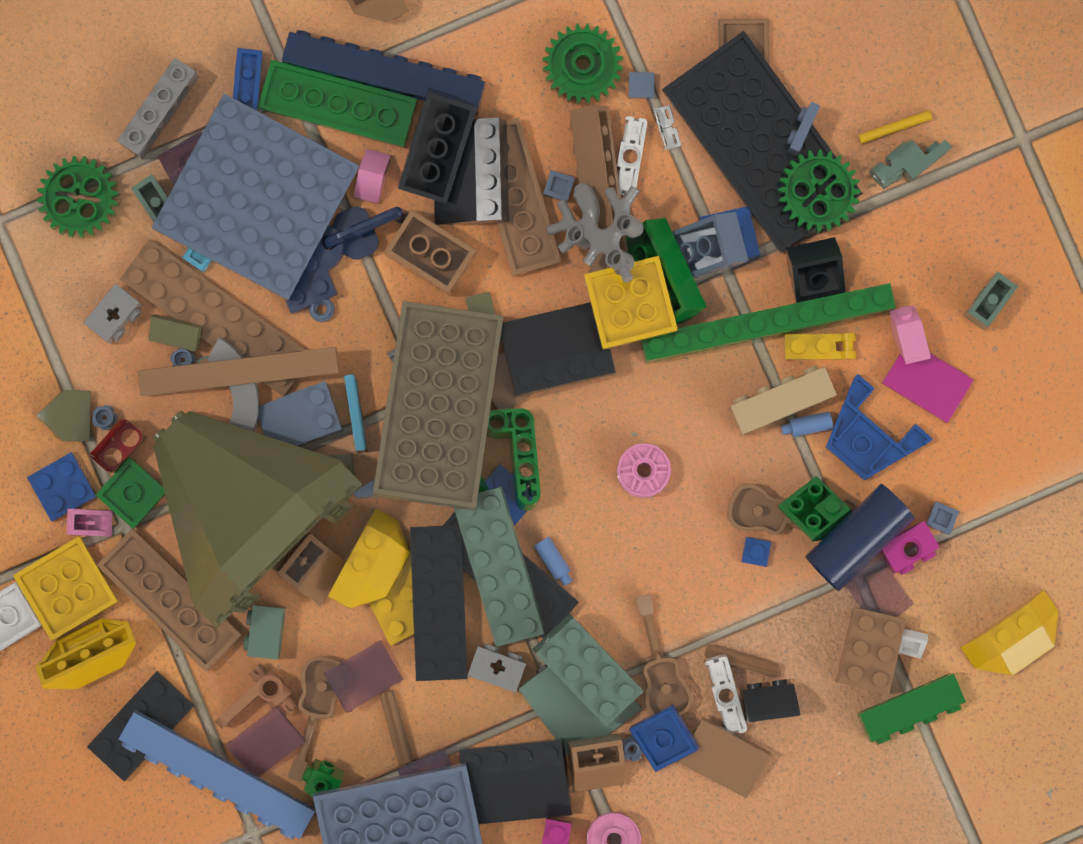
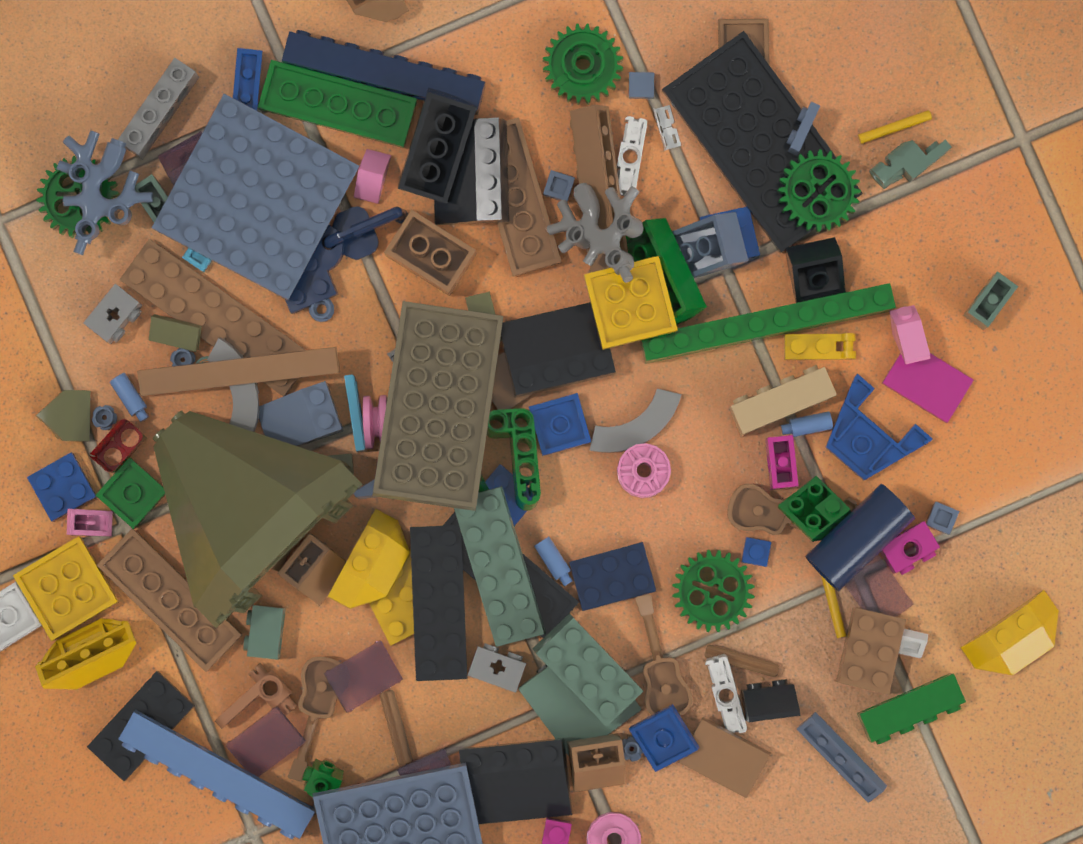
none -> sand blue plant [57,130,153,255]
none -> medium blue cylinder [110,373,149,422]
none -> bright pink wheel [363,395,387,449]
none -> blue plate [529,393,591,456]
none -> dark blue plate [569,542,656,611]
none -> light grey tile [589,389,682,453]
none -> green gear [672,550,755,632]
none -> dark pink brick [765,435,798,490]
none -> sand blue plate [797,712,887,803]
none -> yellow bar [821,576,847,638]

